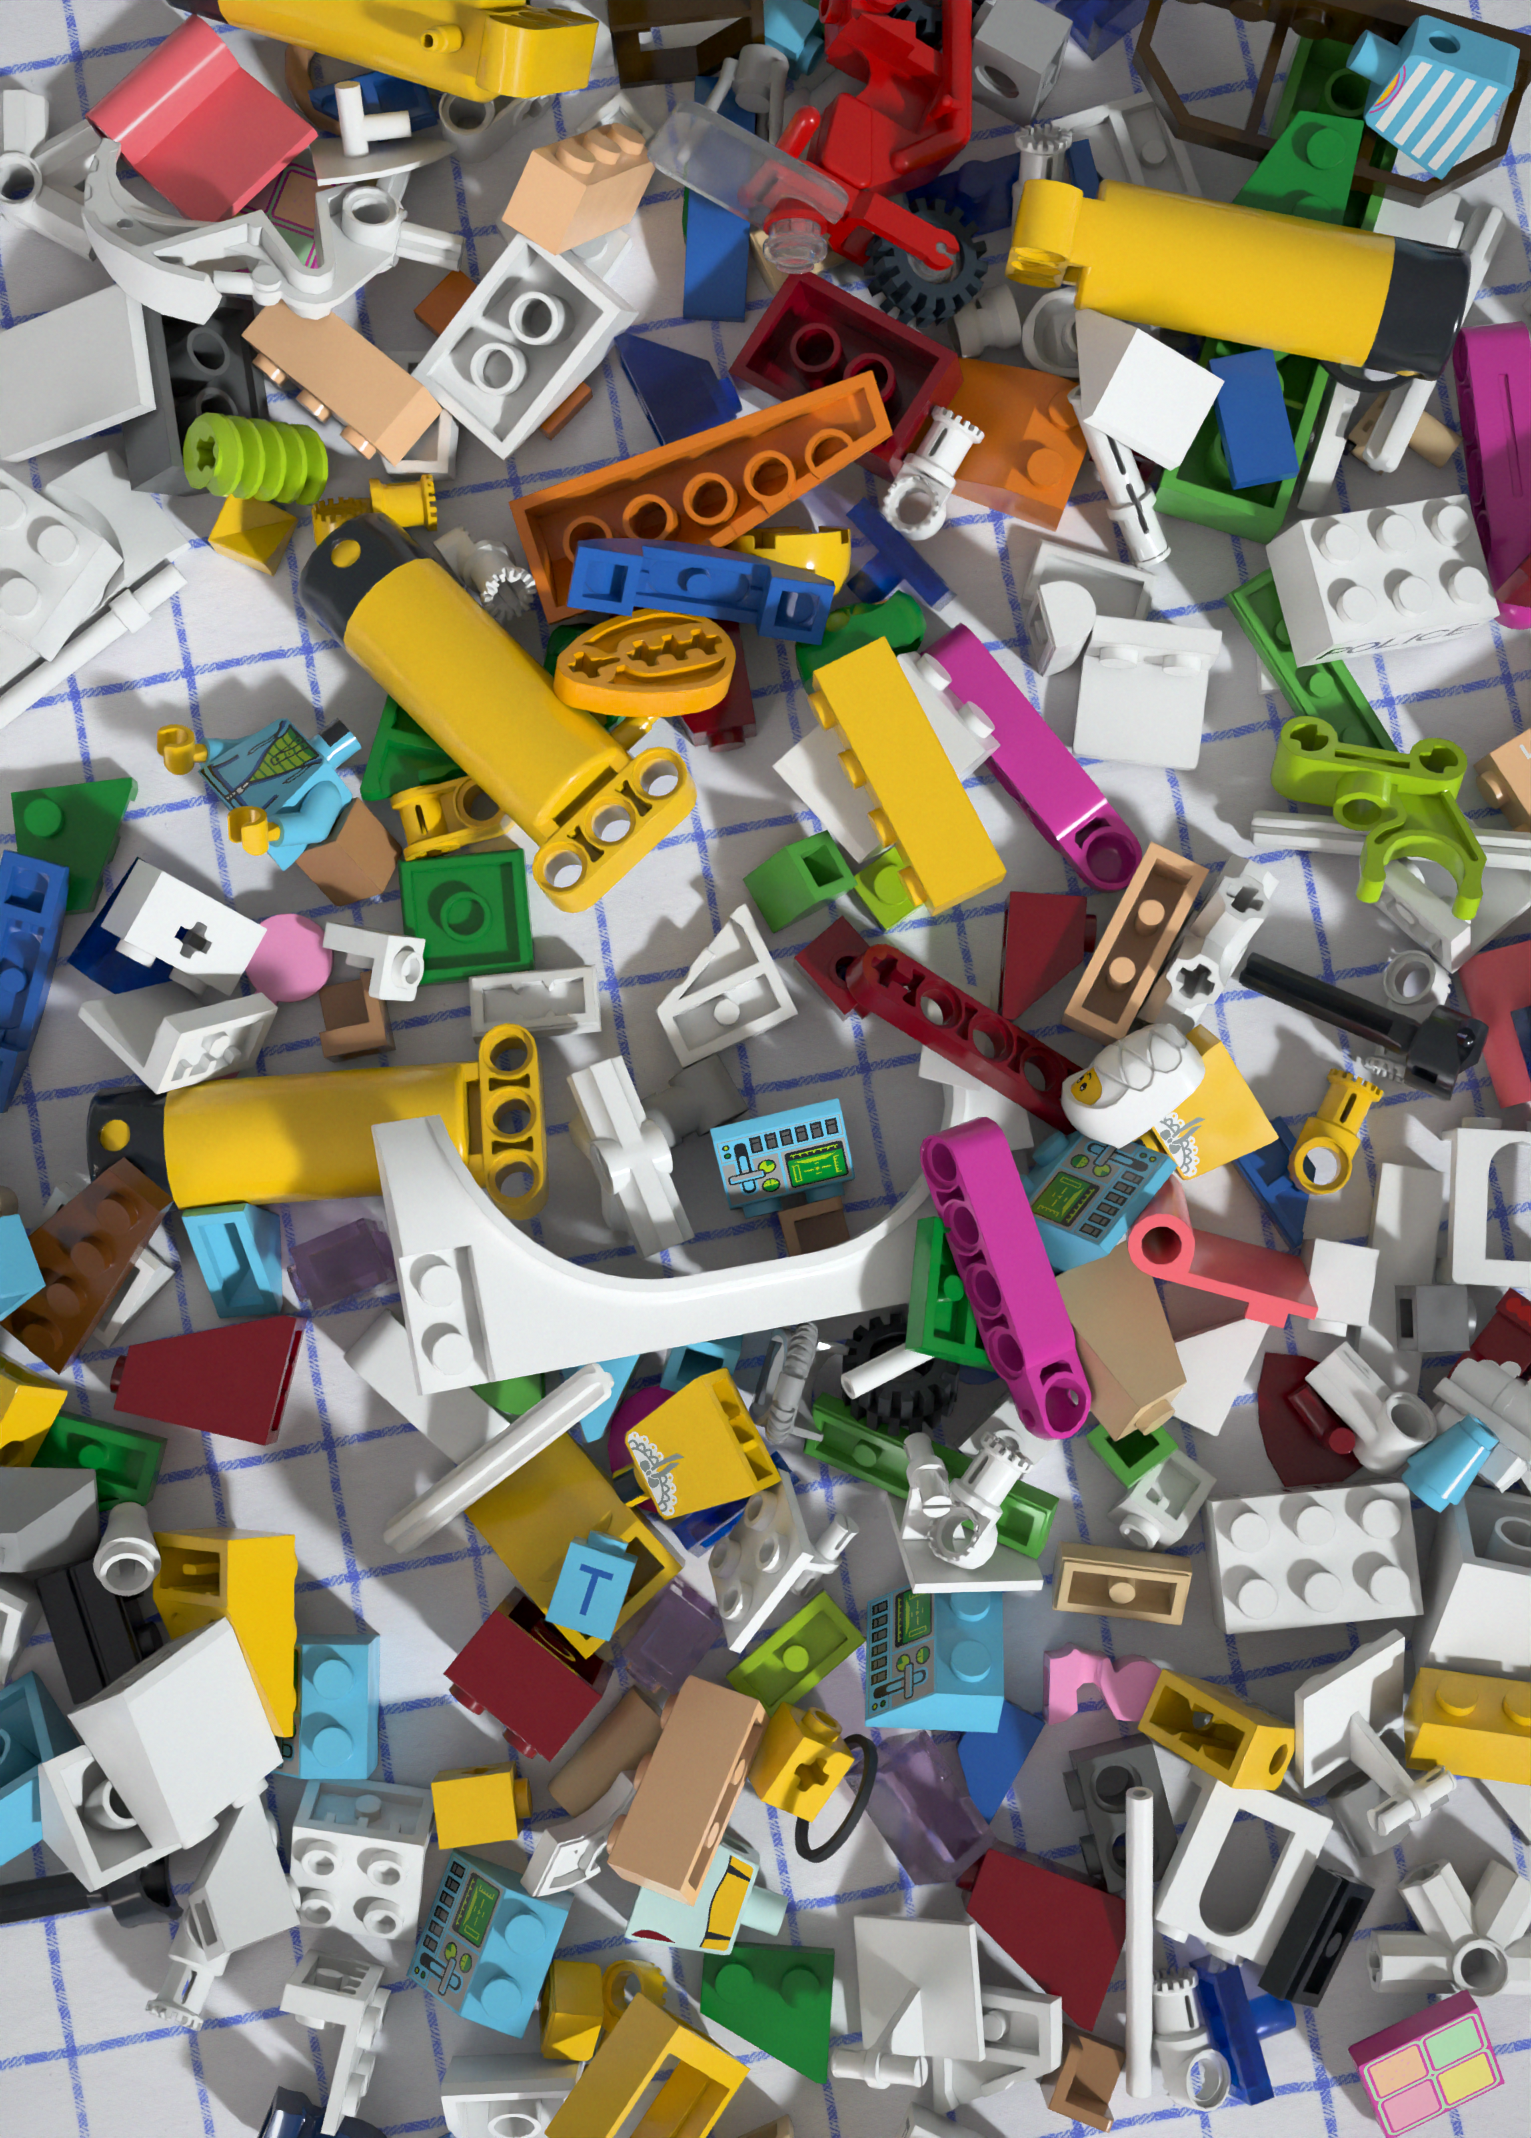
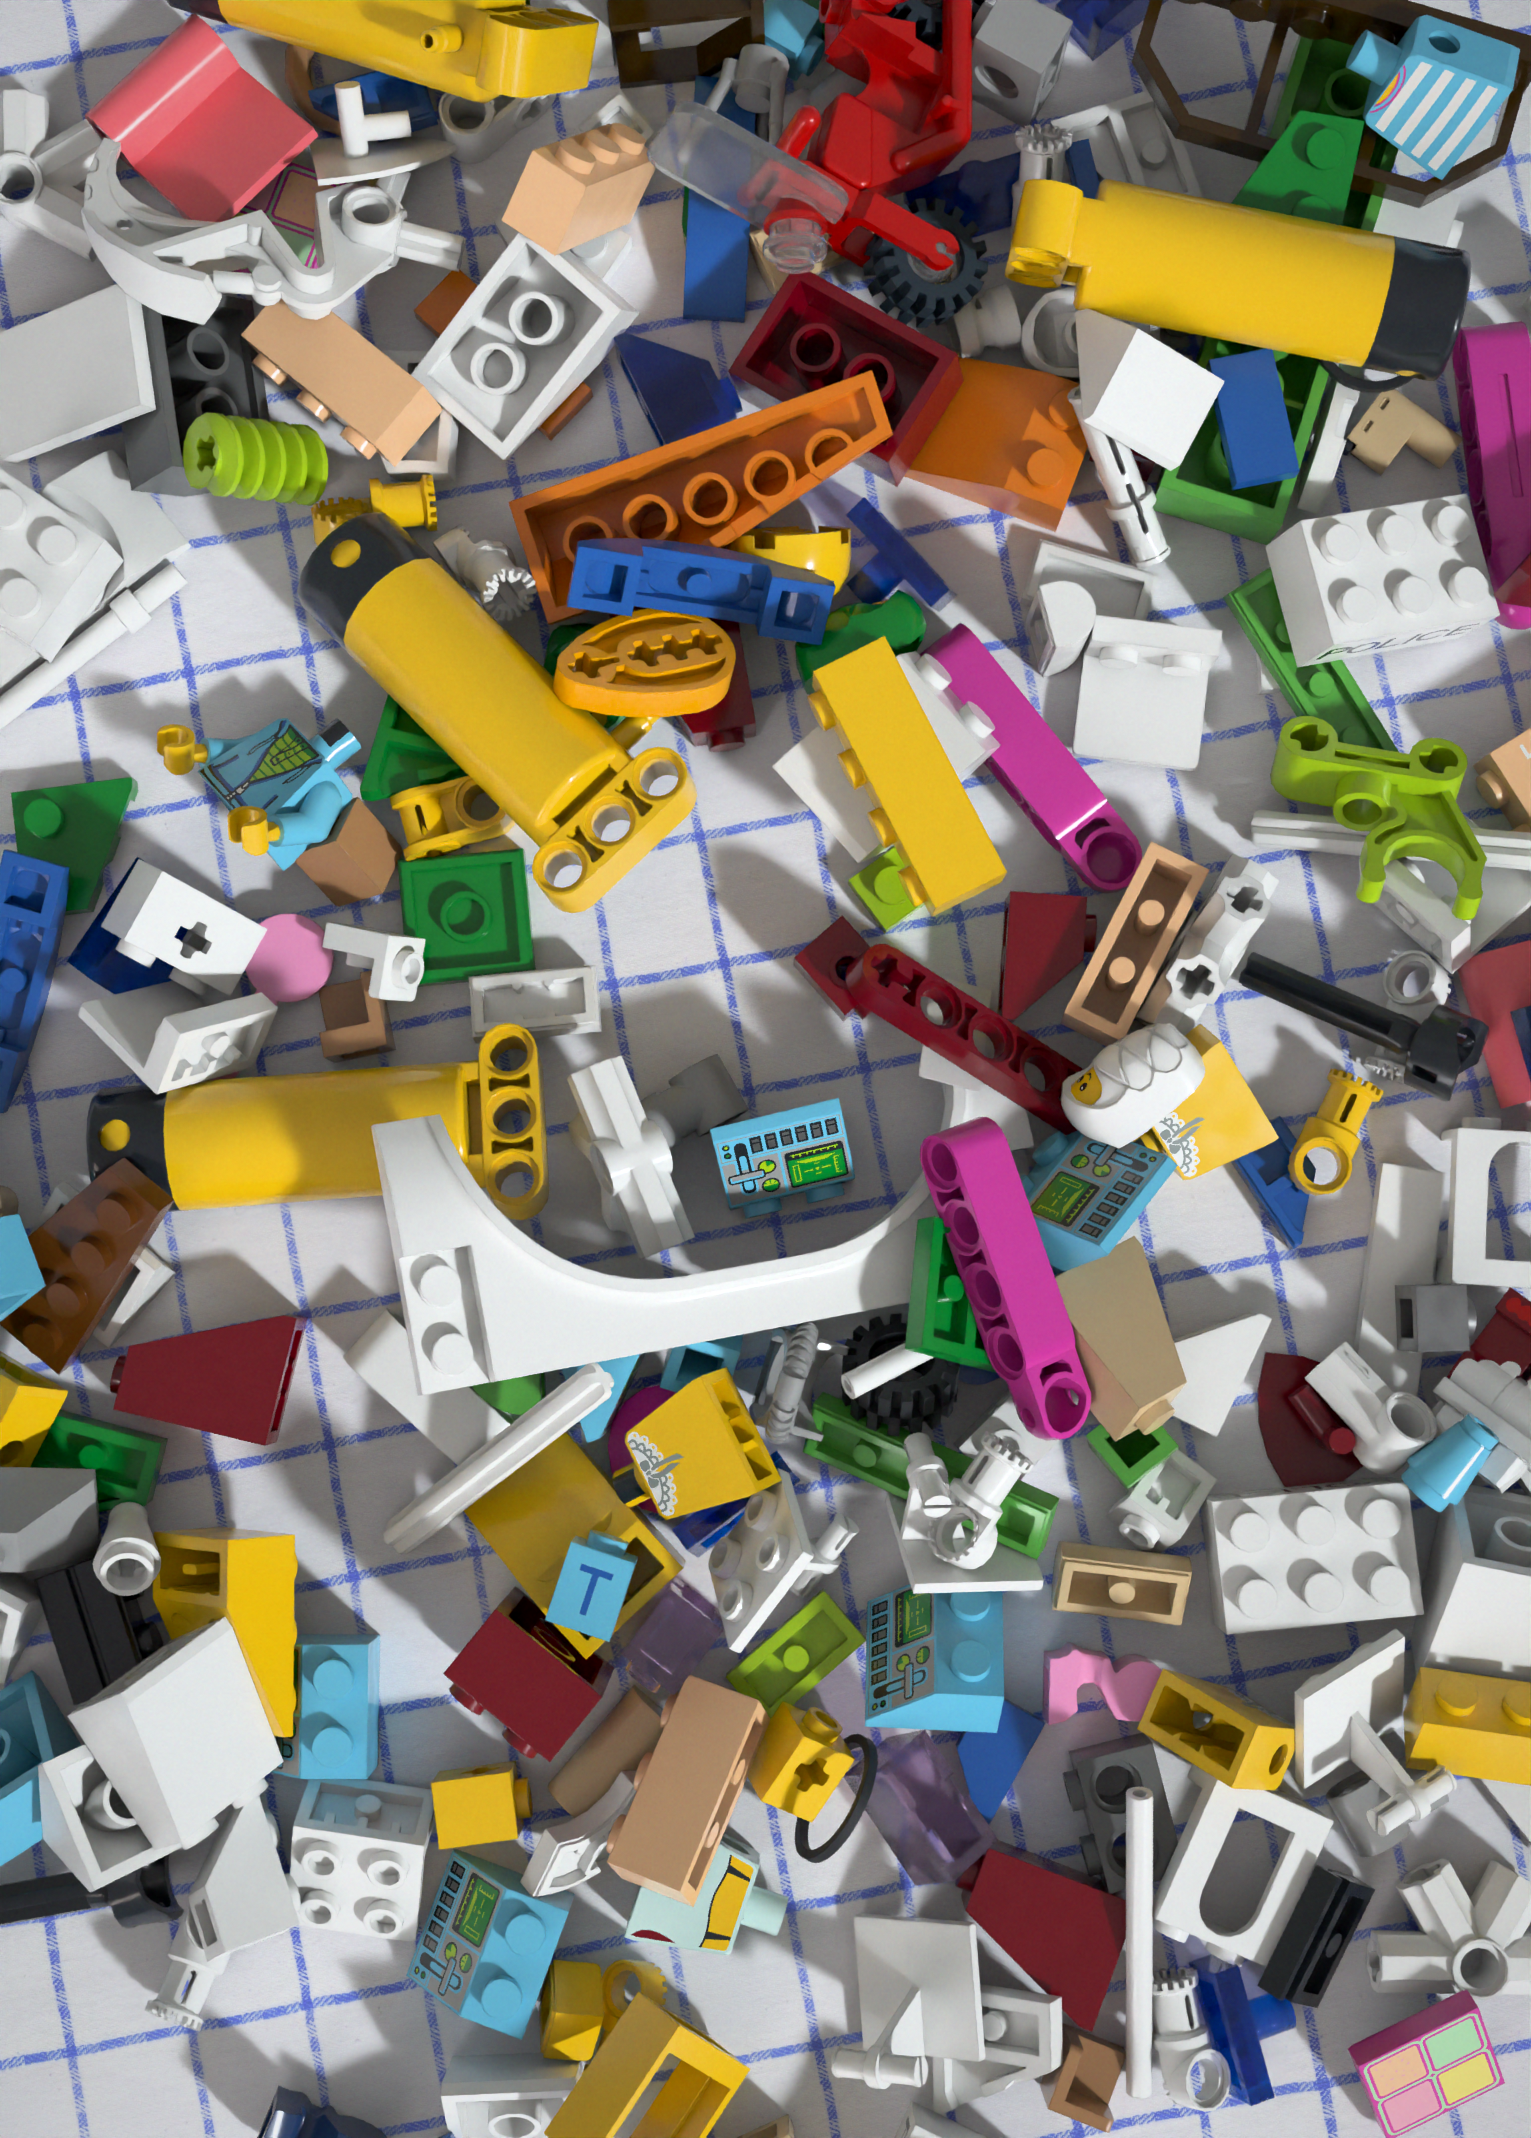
medium azure slope [181,1203,283,1318] -> none
yellow slope [208,494,299,577] -> none
white bracket [279,1949,391,2136] -> none
clear purple brick [287,1218,398,1310] -> none
white wing [655,903,798,1070] -> none
green wing [700,1941,835,2084] -> none
bright green brick [743,830,858,934] -> none
medium nougat panel [778,1196,850,1257] -> none
white connector [883,406,985,541] -> none
coral door [1126,1174,1318,1328] -> none
white brick [1290,1238,1380,1337] -> none
white axle [1362,206,1508,473] -> none

